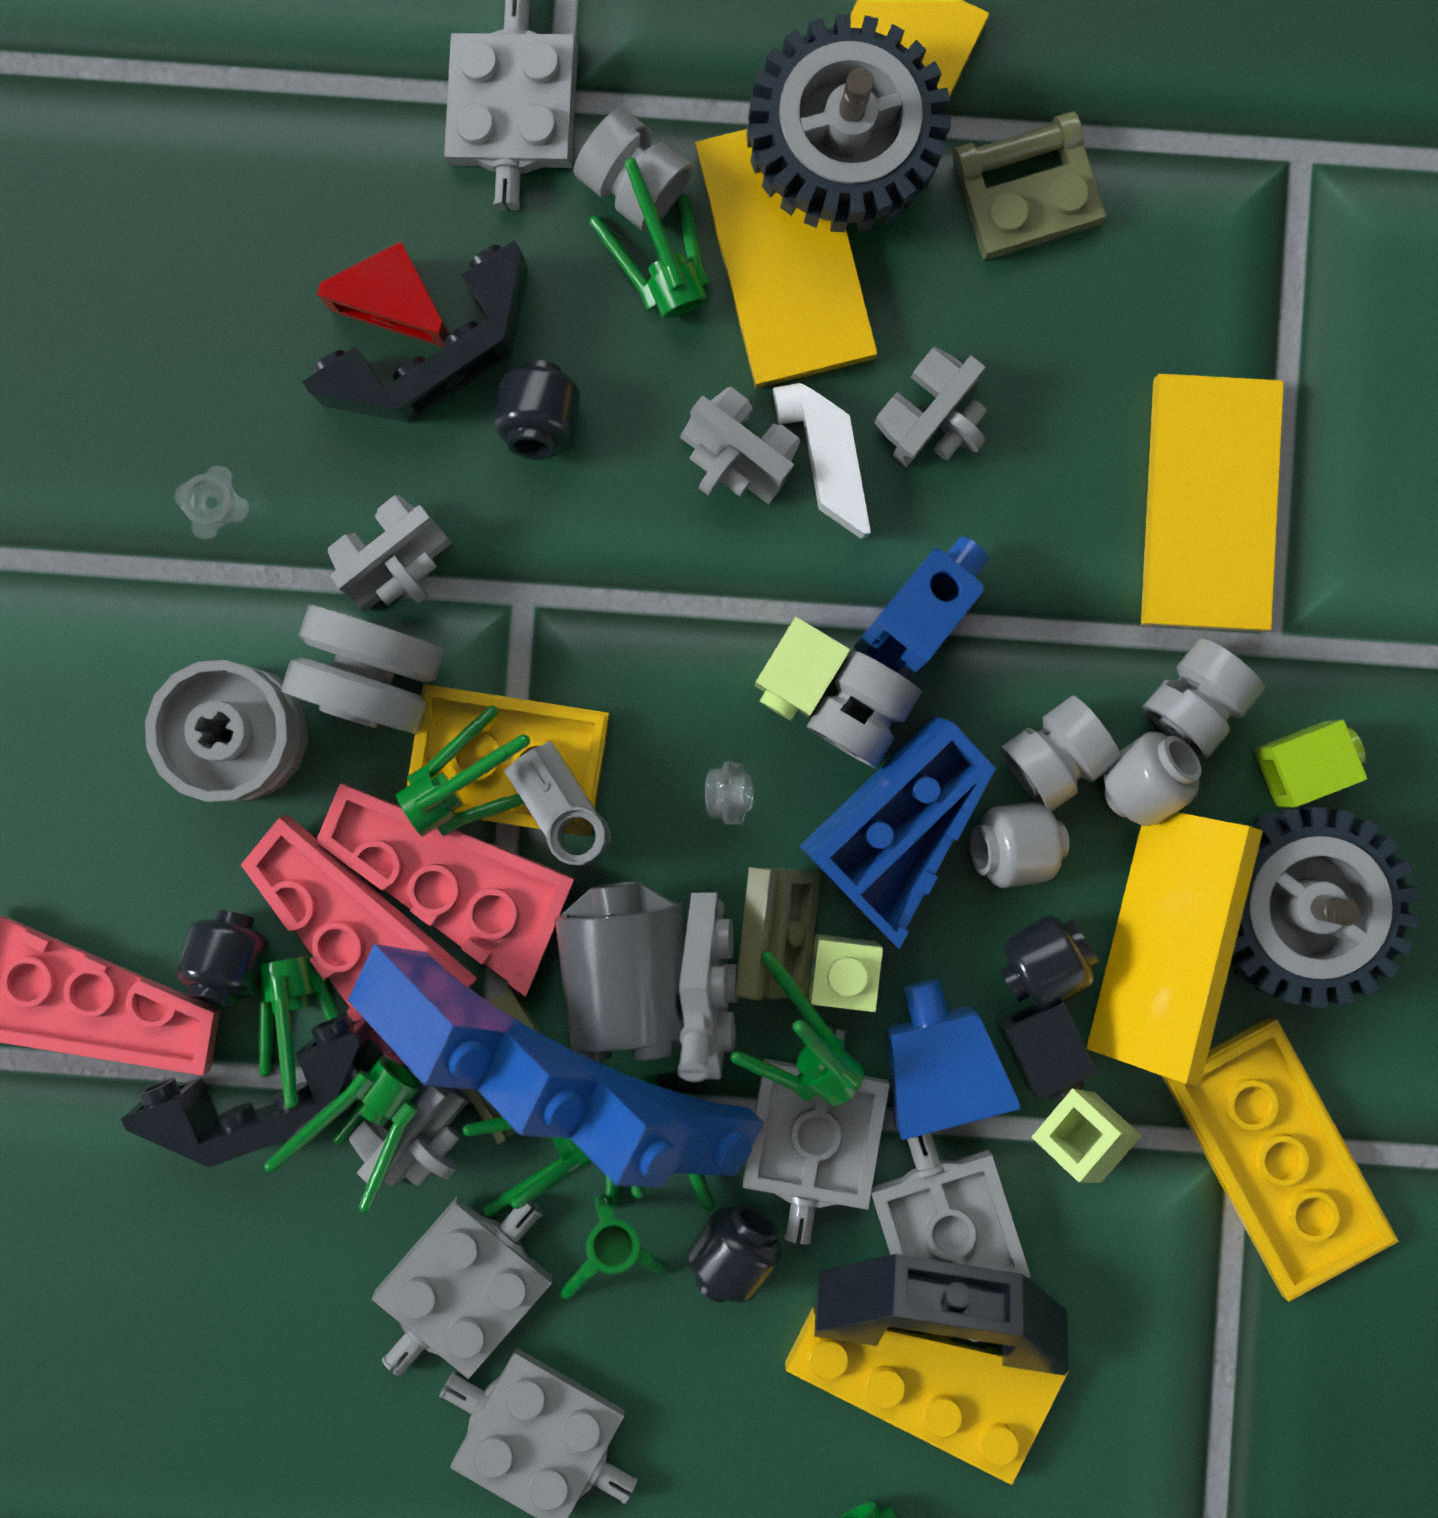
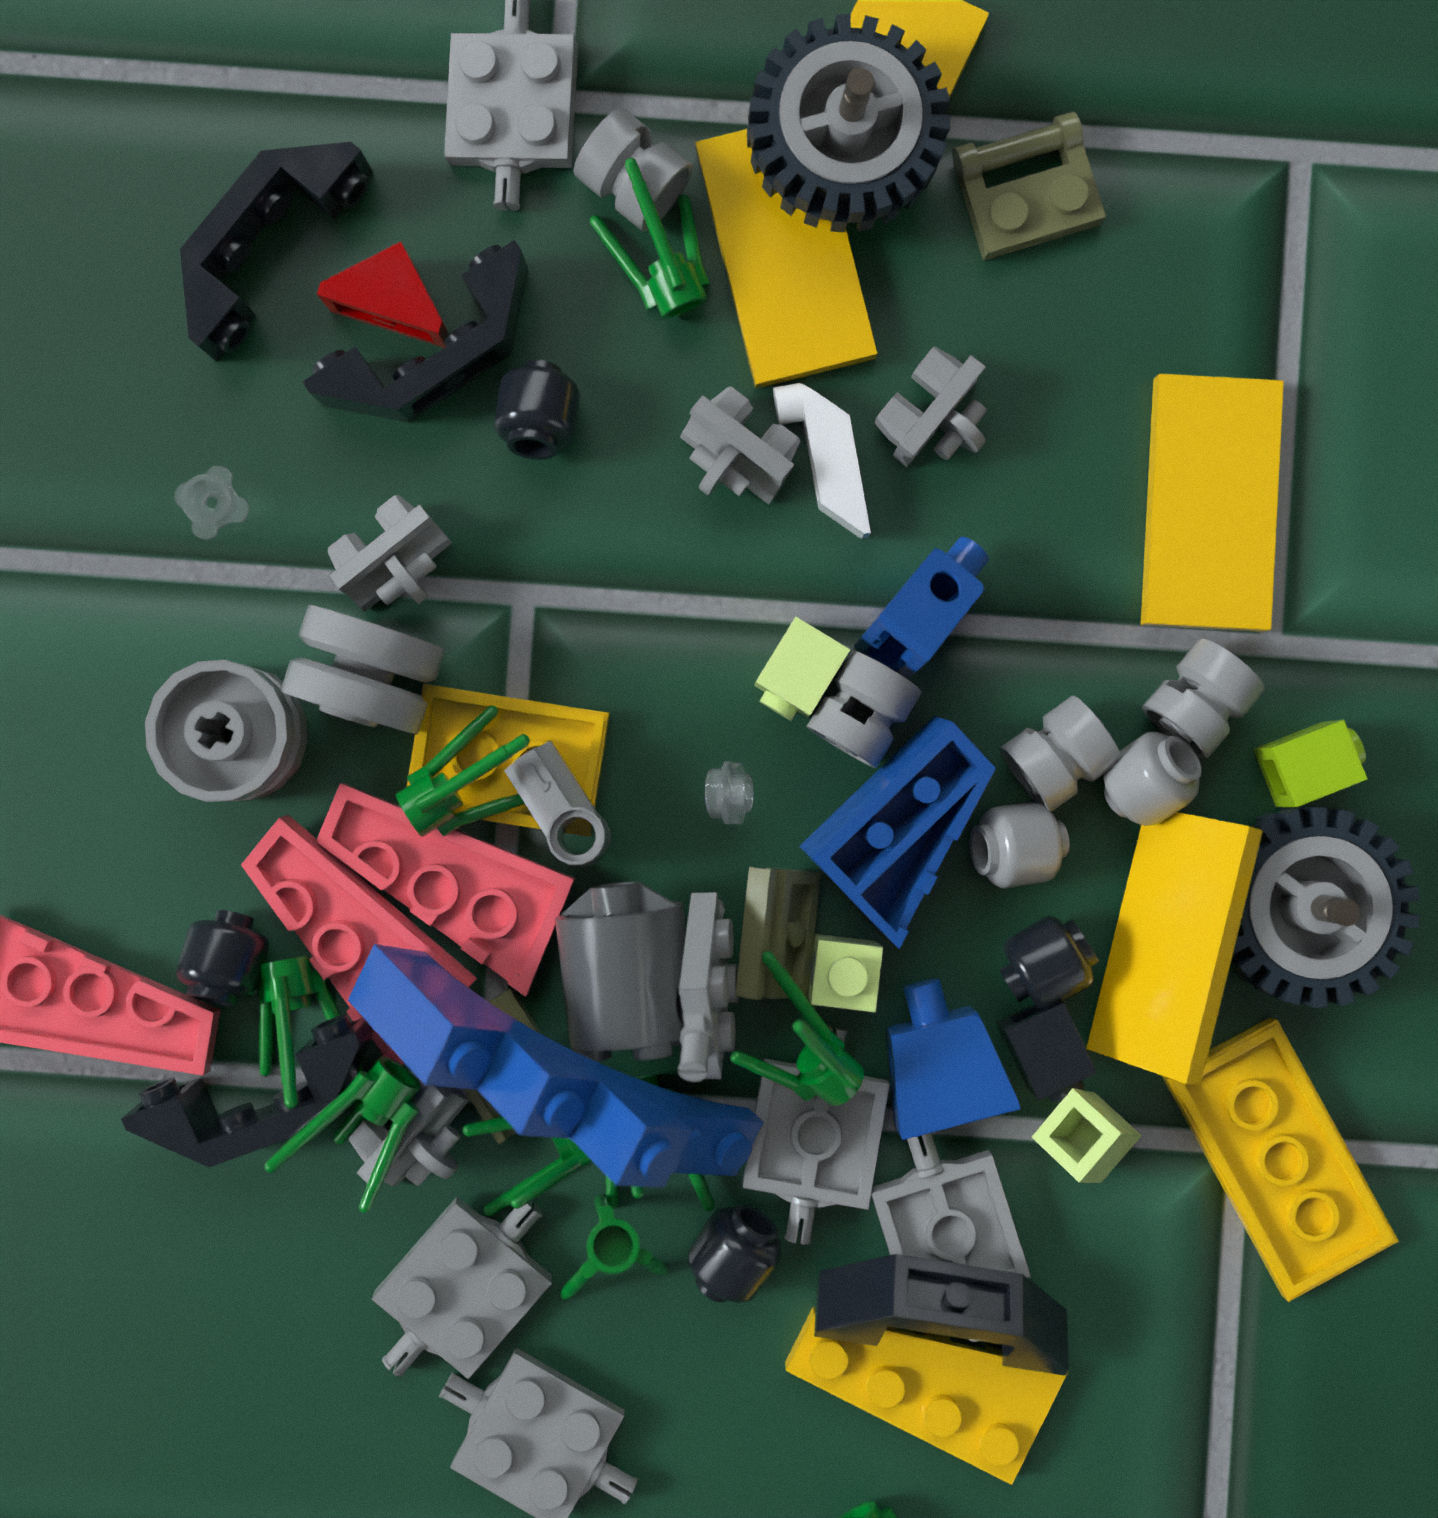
none -> black slope [180,141,373,362]

